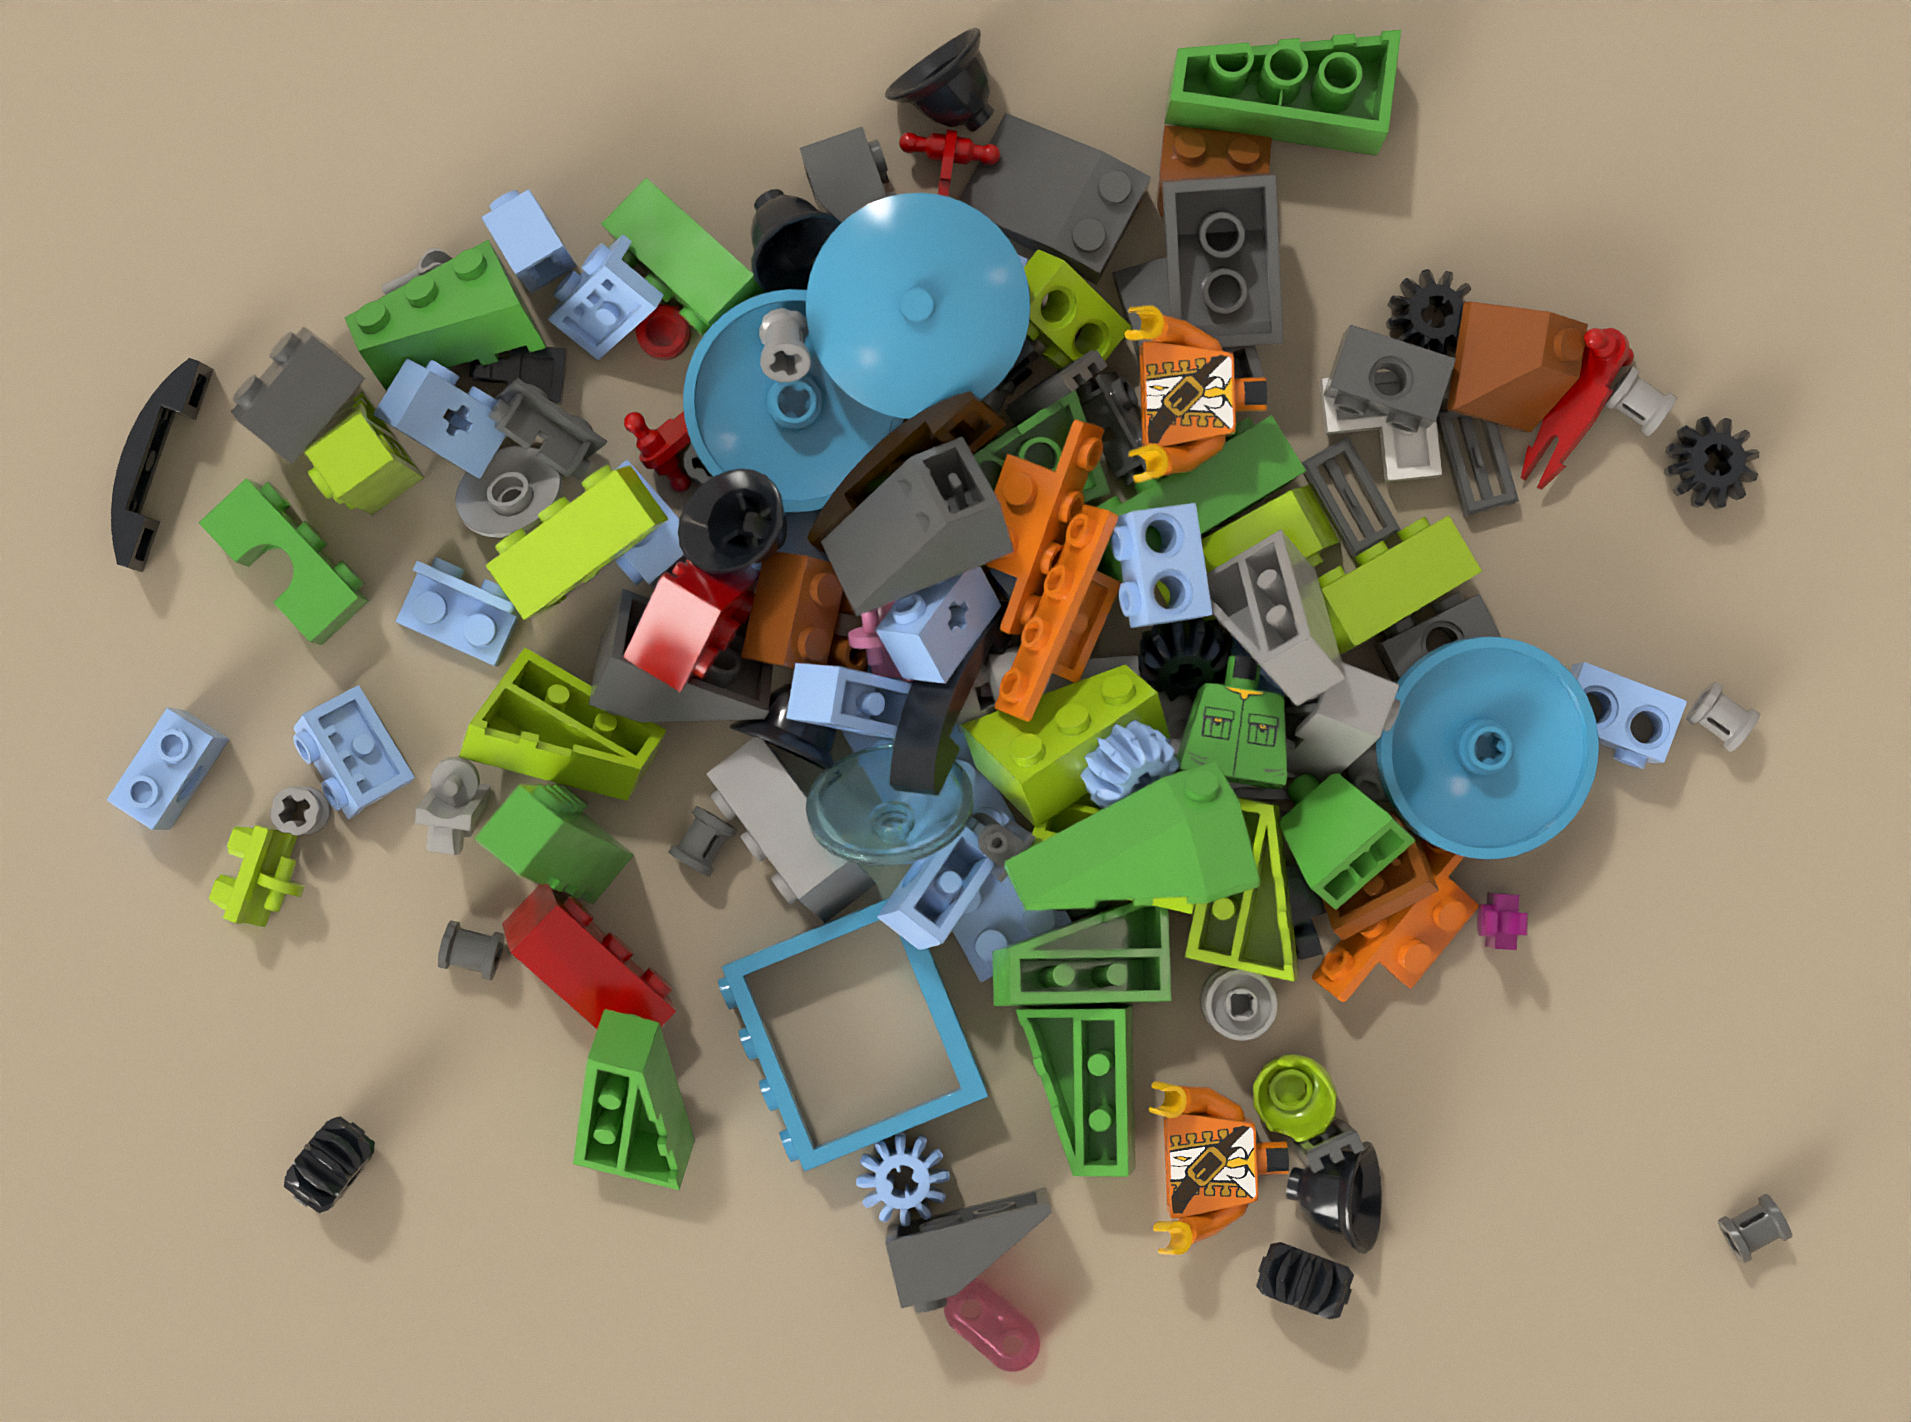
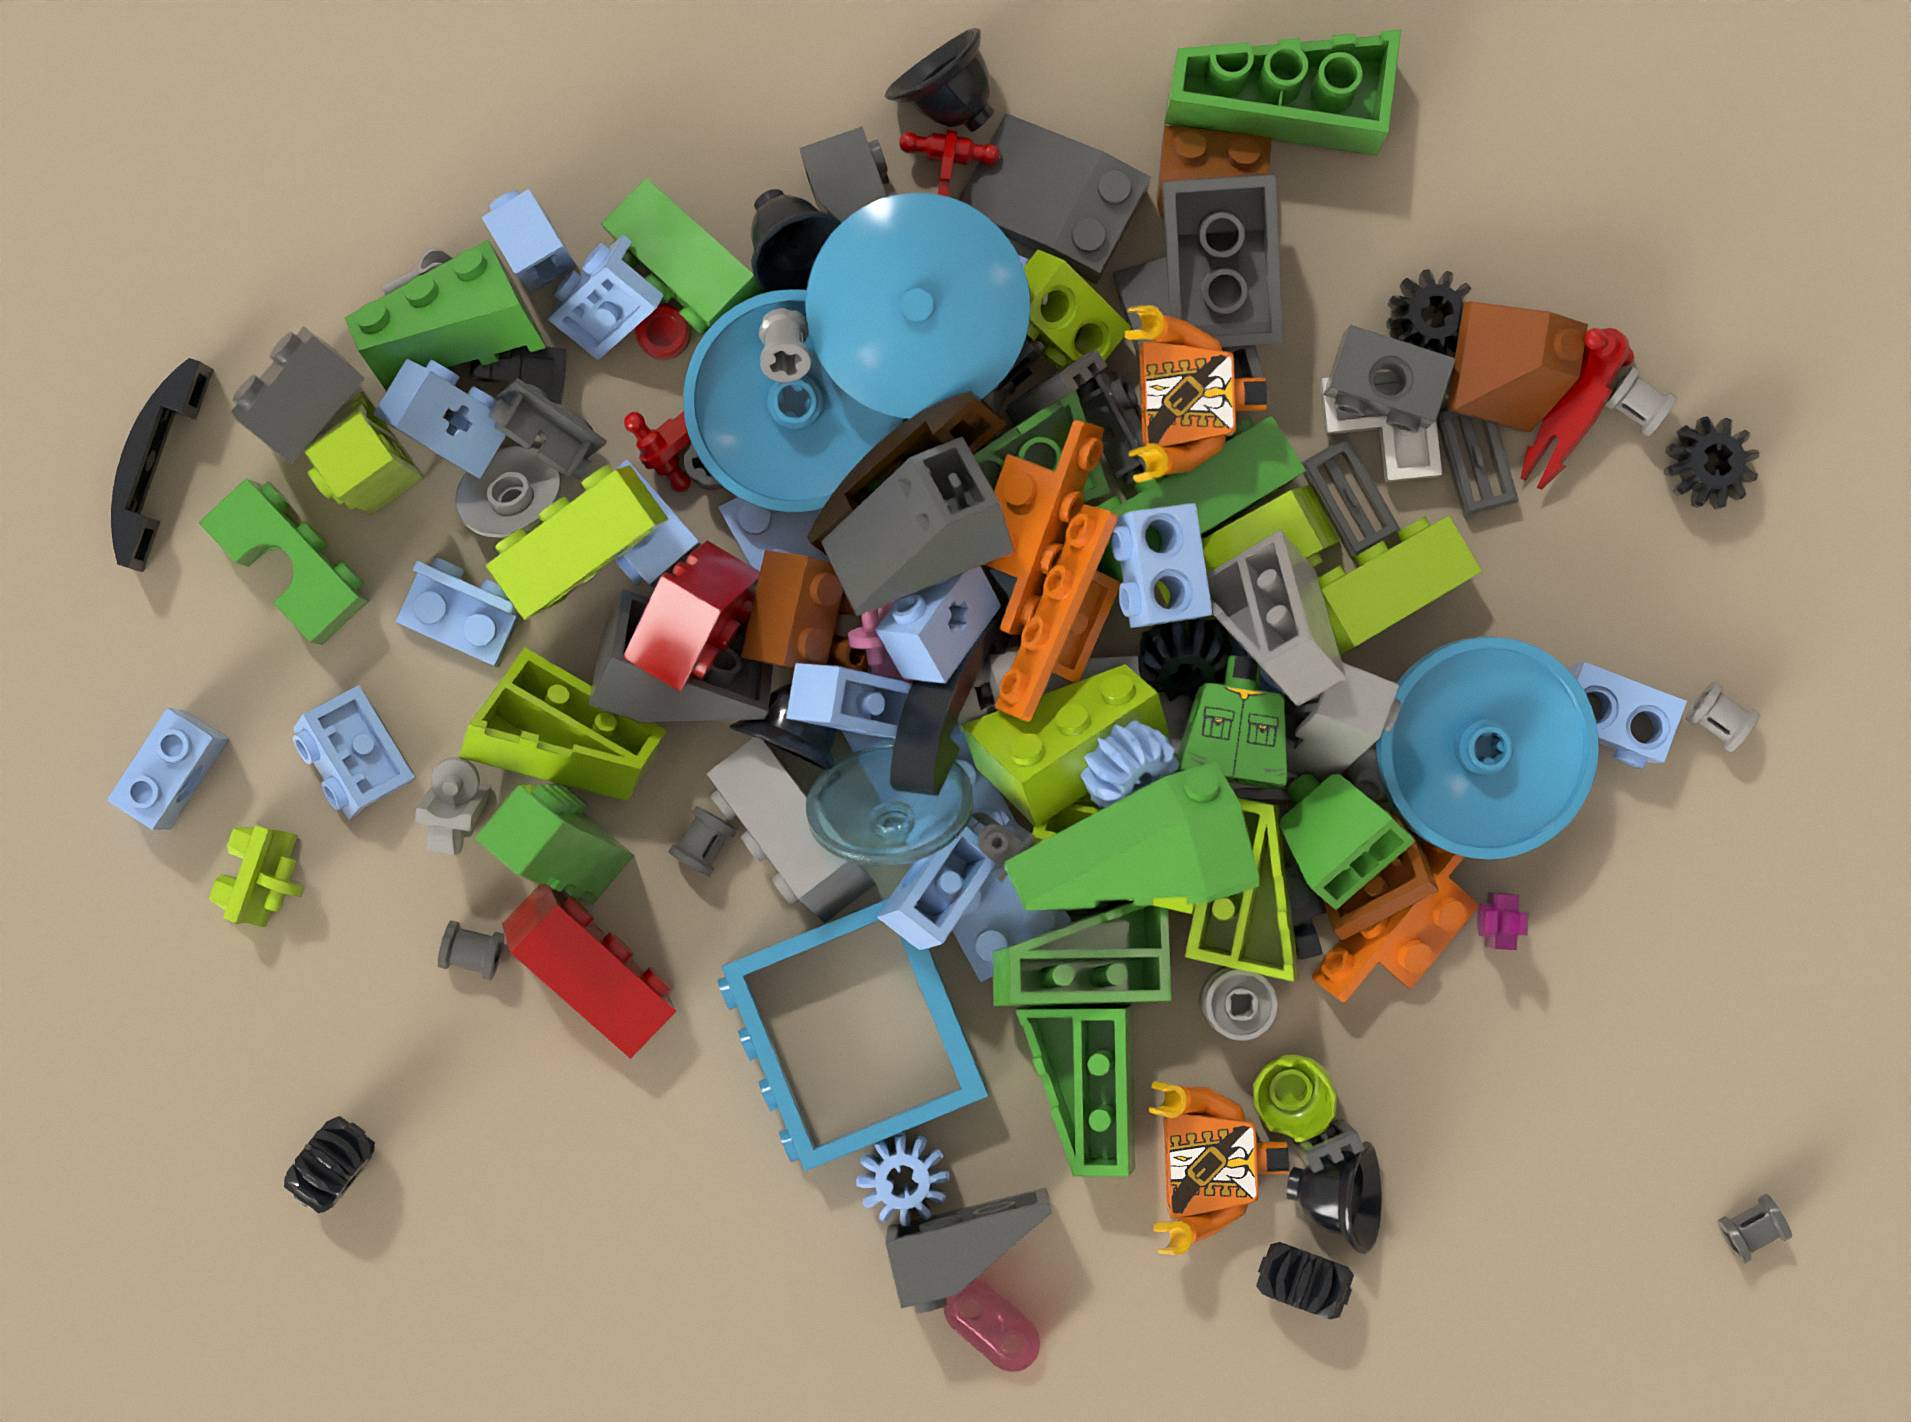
light grey bush [270,787,331,835] -> none
bright green wedge [573,1009,695,1191] -> none
black hat [678,468,787,574] -> none
dark grey brick [1374,591,1502,684] -> none

